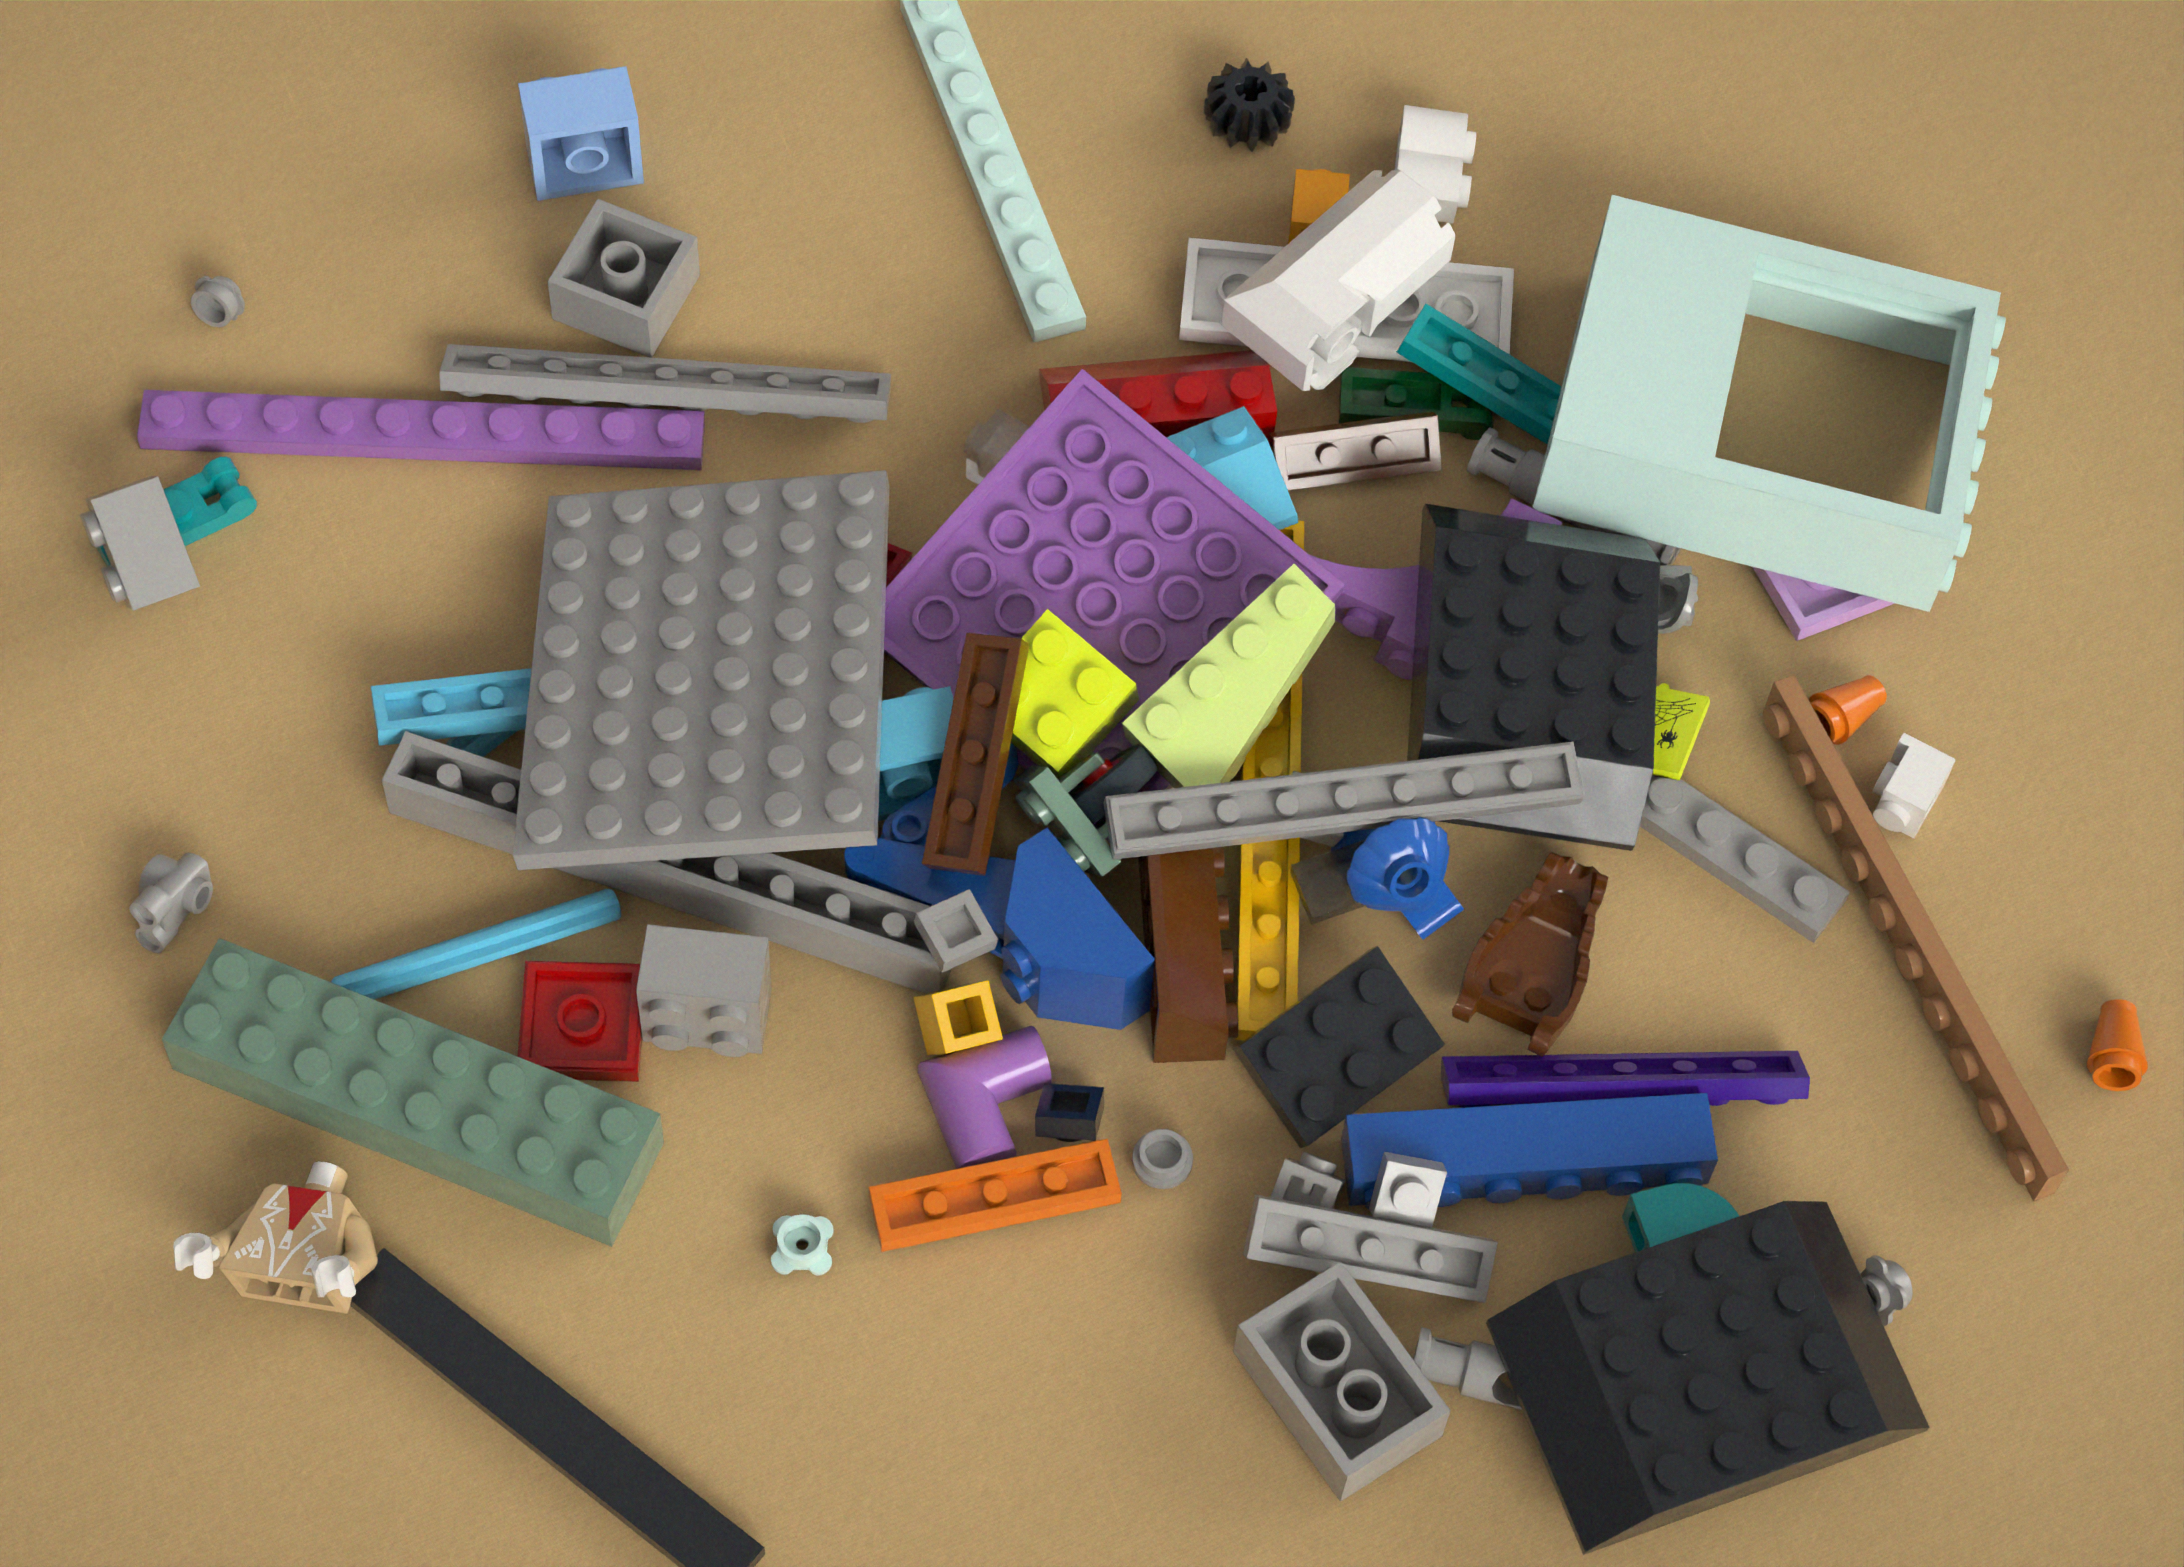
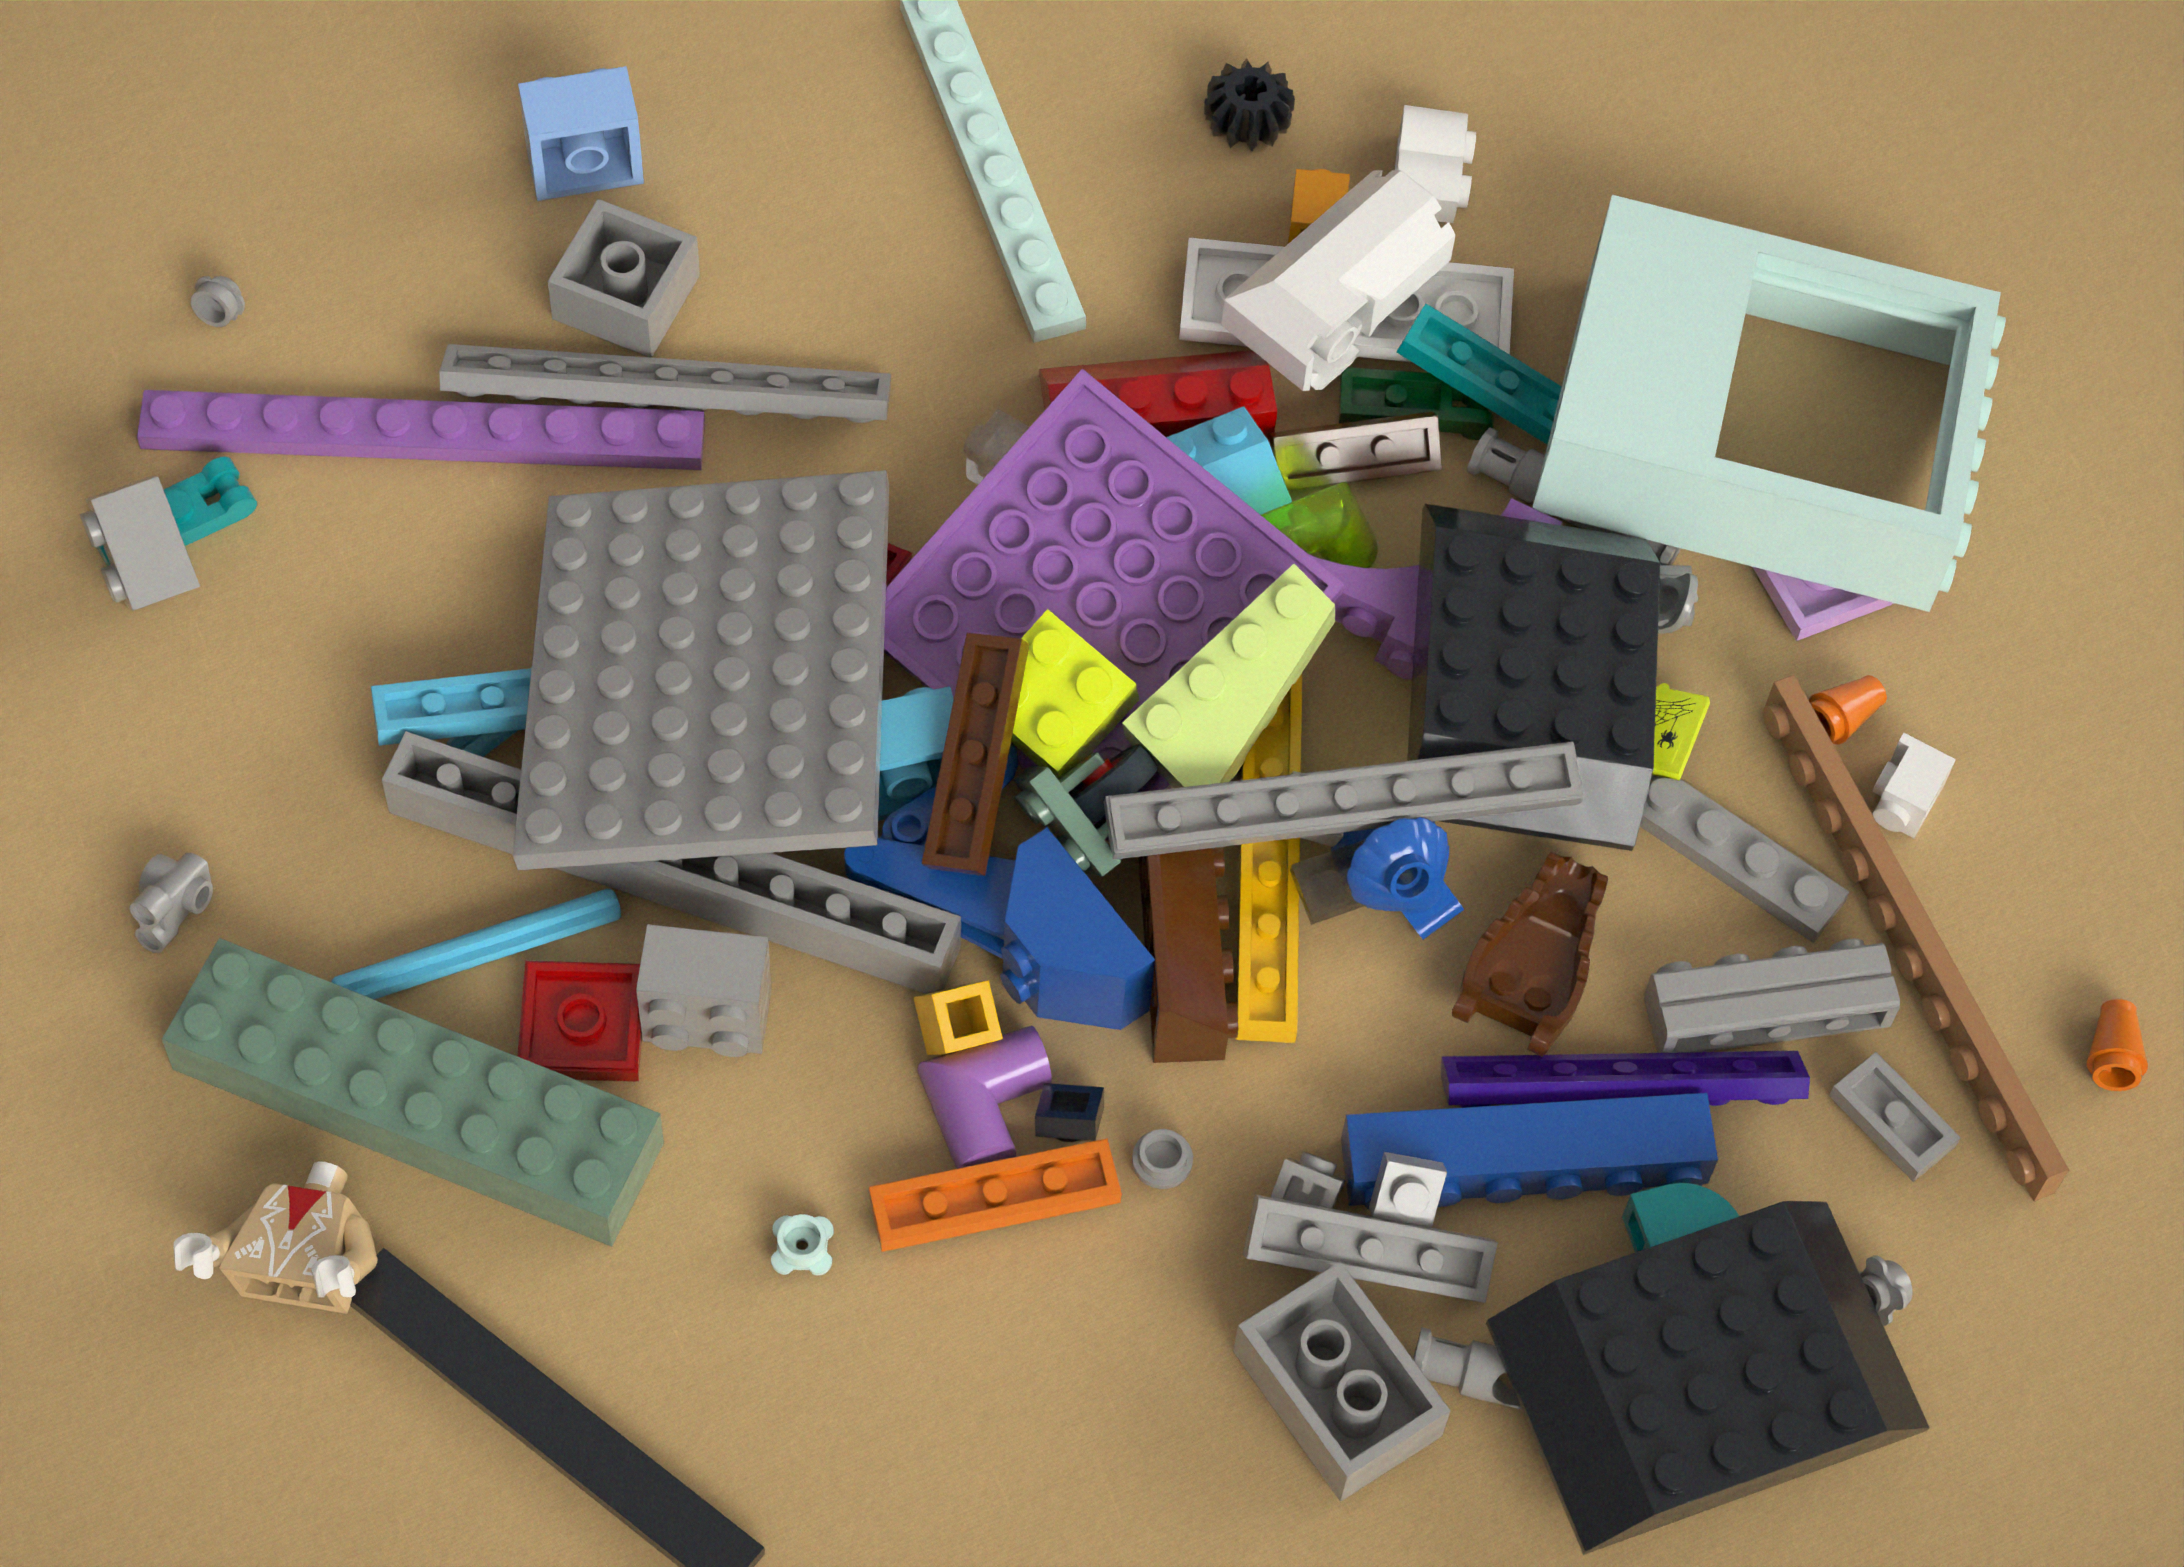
light grey plate [914,889,998,973] -> none
black plate [1233,946,1445,1148] -> none
none -> clear neon green brick [1260,482,1378,568]
none -> light grey brick [1644,938,1900,1053]
none -> light grey plate [1829,1052,1961,1182]

